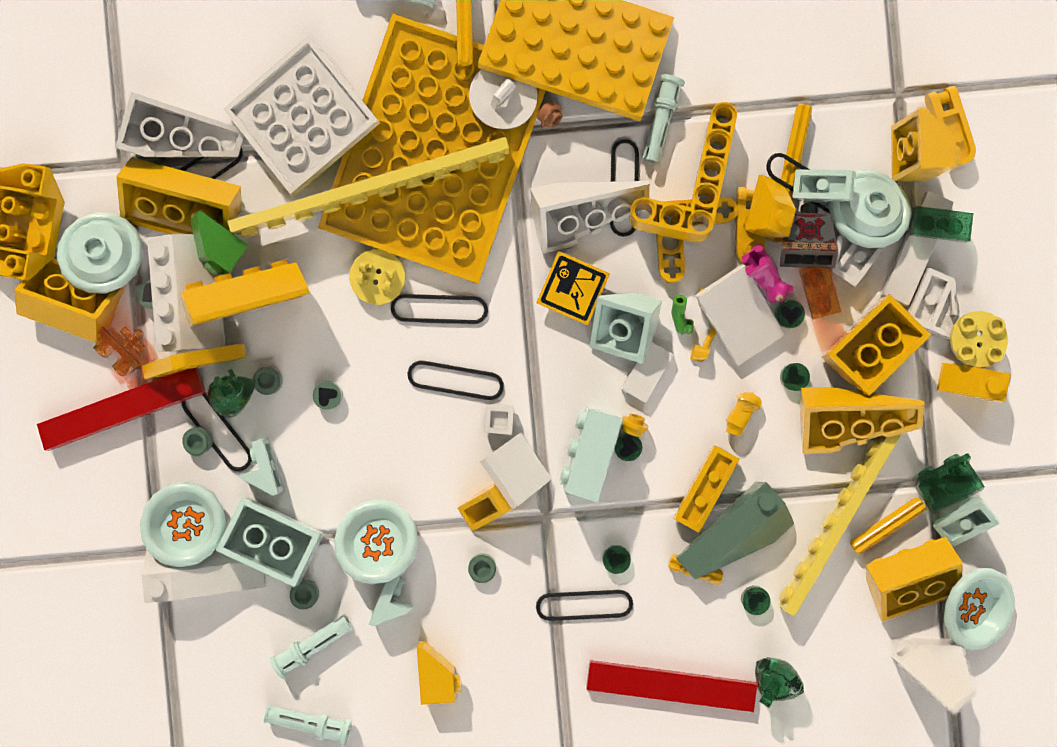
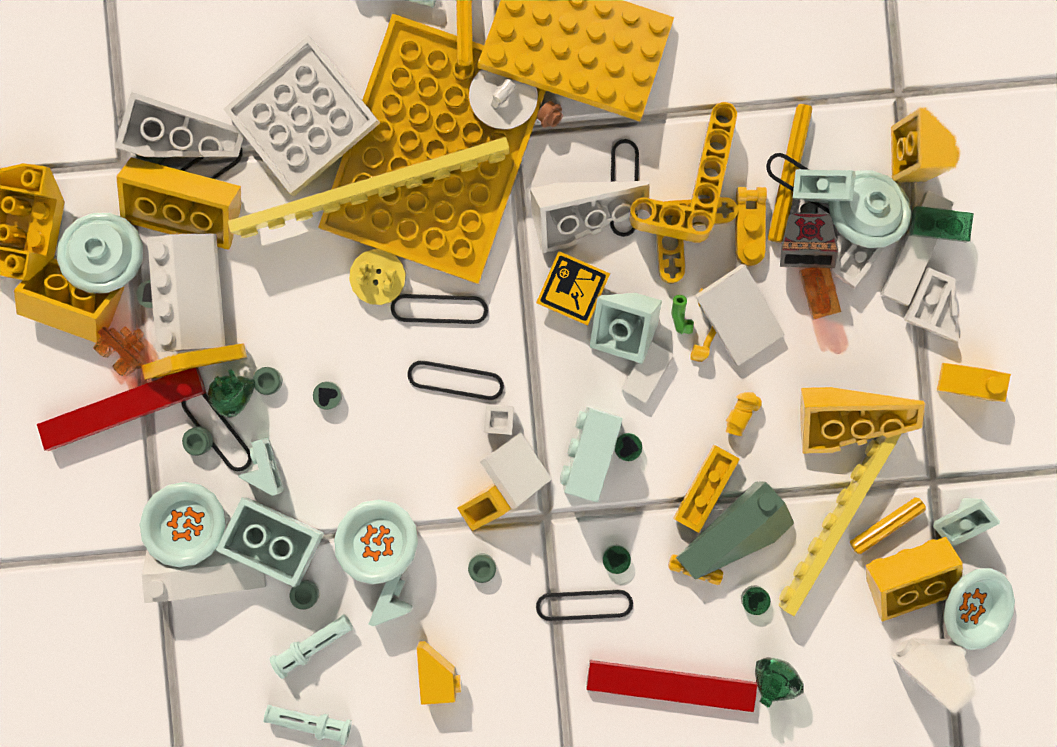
yellow slope [180,259,310,327] -> none
bright green slope [190,210,249,276] -> none
yellow plate [621,413,649,437] -> none
light aqua pin [642,74,685,164] -> none
dark pink animal [742,244,794,303] -> none
yellow slope [745,174,796,238] -> none
clear green tile [775,300,805,328] -> none
clear green tile [780,363,810,391] -> none
yellow slope [821,294,931,396] -> none
clear green bracket [914,453,985,515] -> none
yellow plate [924,86,976,166] -> none
light yellow plate [949,311,1008,368] -> none

